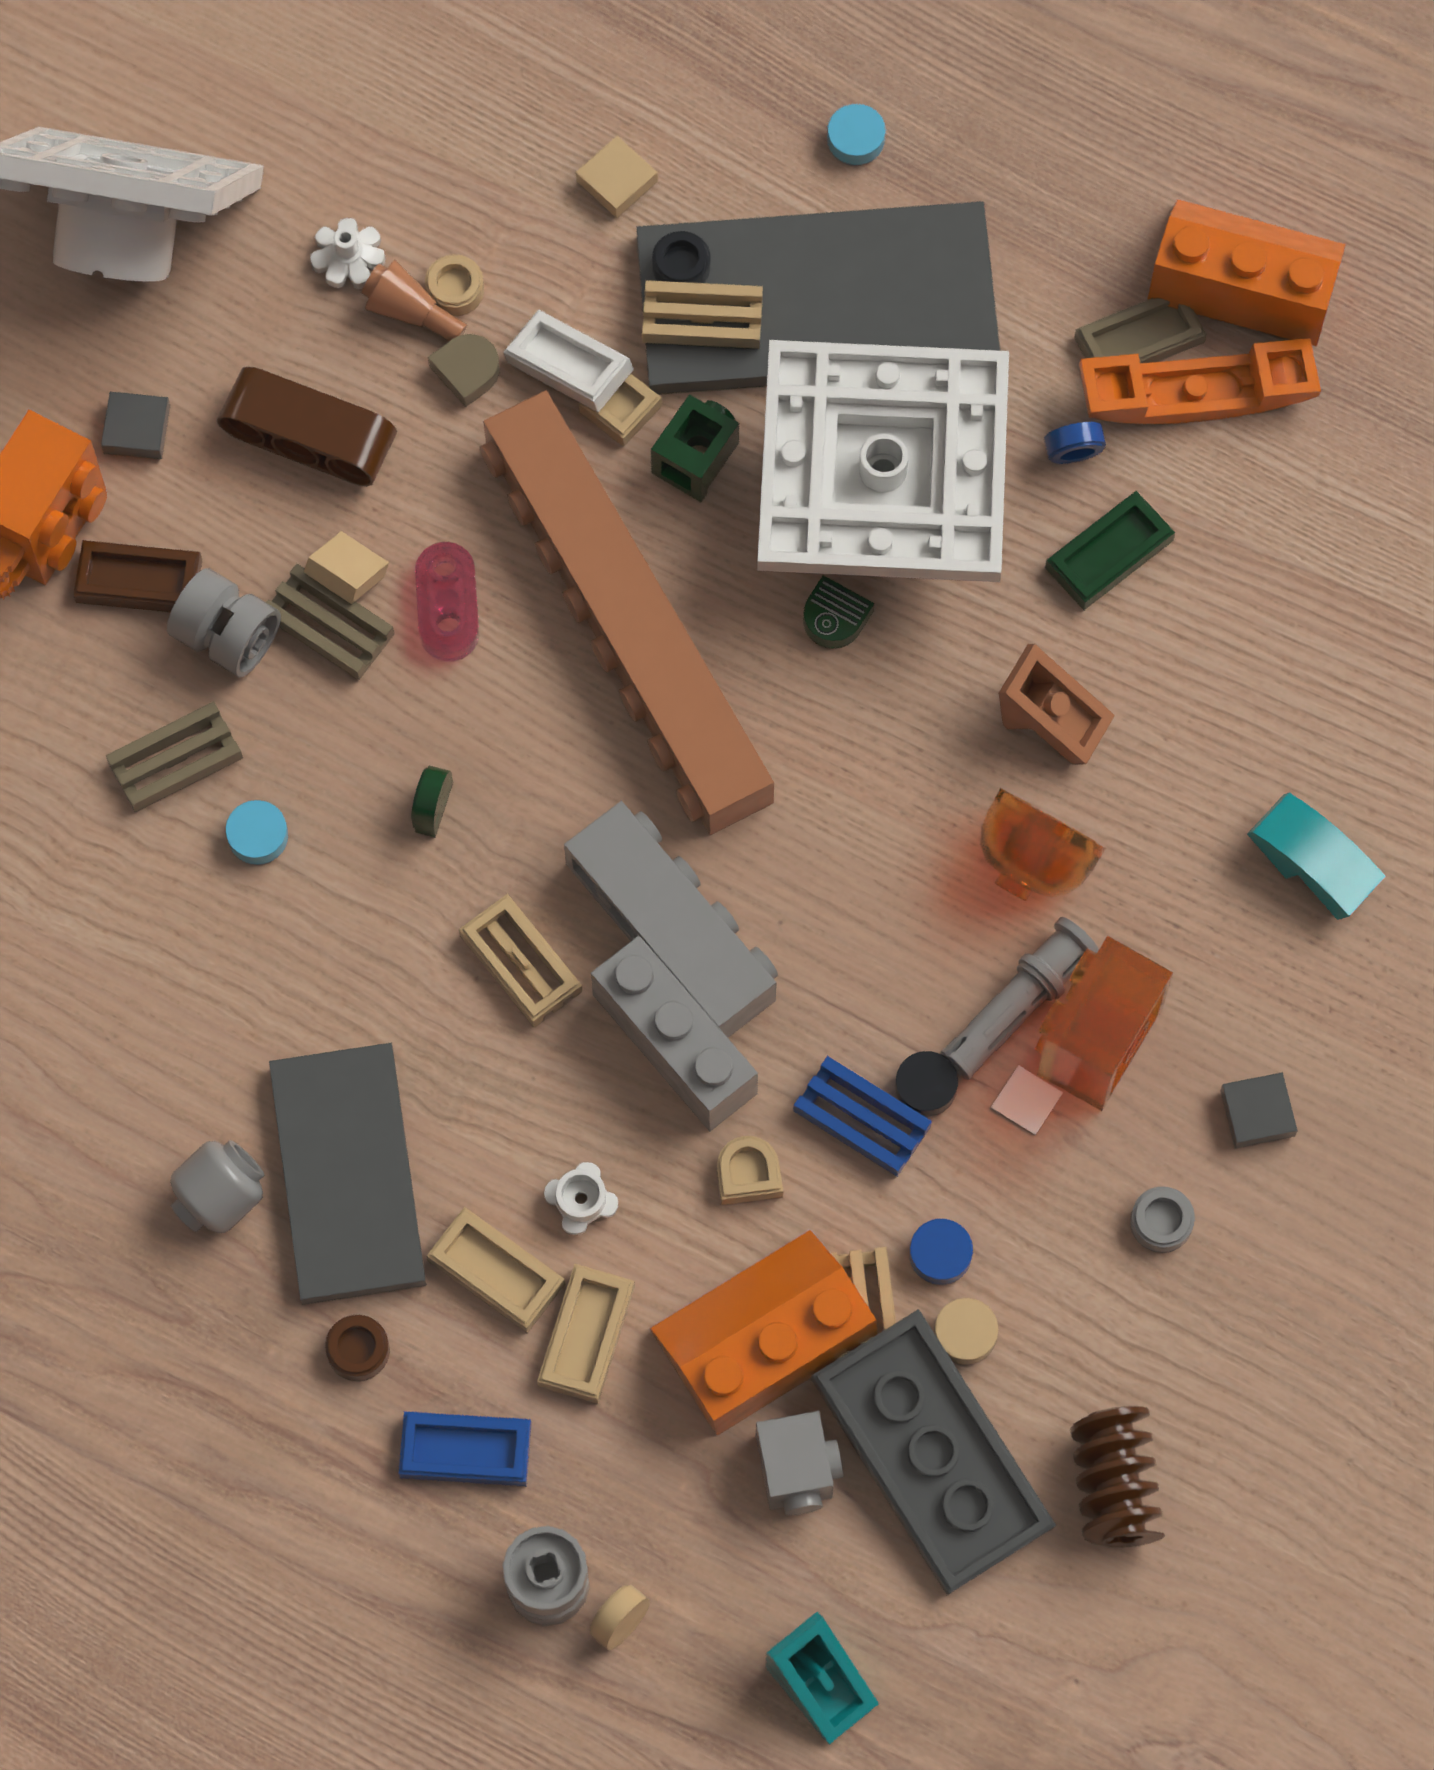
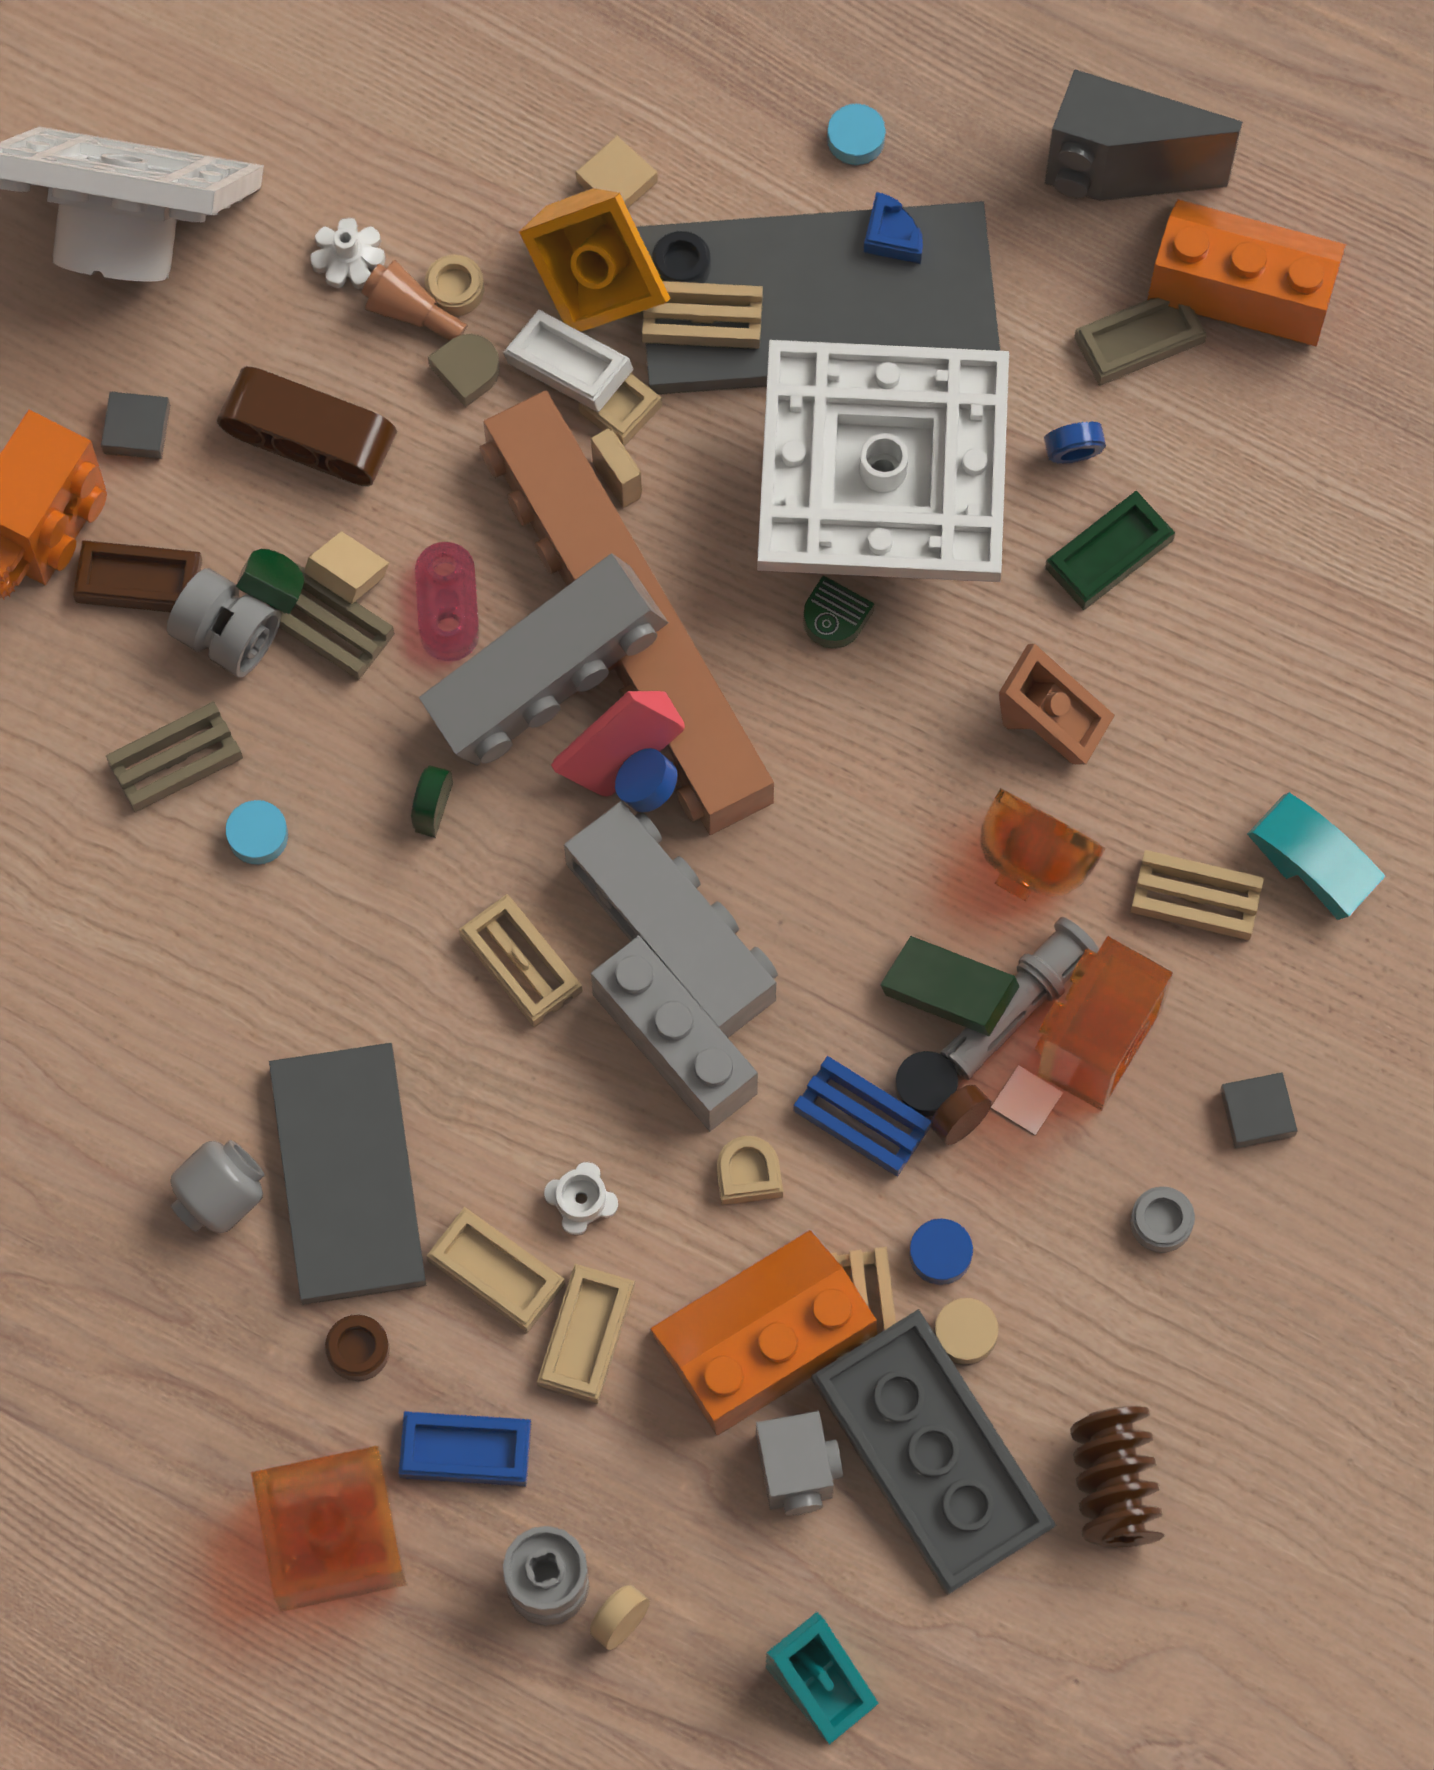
dark green brick [651,394,739,502] -> none
orange slope [1079,338,1321,424] -> none
none -> dark green tile [236,549,304,614]
none -> clear orange brick [251,1445,407,1612]
none -> light grey brick [419,553,668,766]
none -> light orange slope [519,188,670,332]
none -> coral slope [551,691,685,797]
none -> tan tile [591,428,642,508]
none -> blue tile [615,748,678,812]
none -> blue tile [864,192,923,264]
none -> dark green tile [880,936,1019,1036]
none -> reddish brown tile [931,1085,992,1145]
none -> dark grey slope [1045,69,1243,201]
none -> tan tile [1130,850,1264,941]

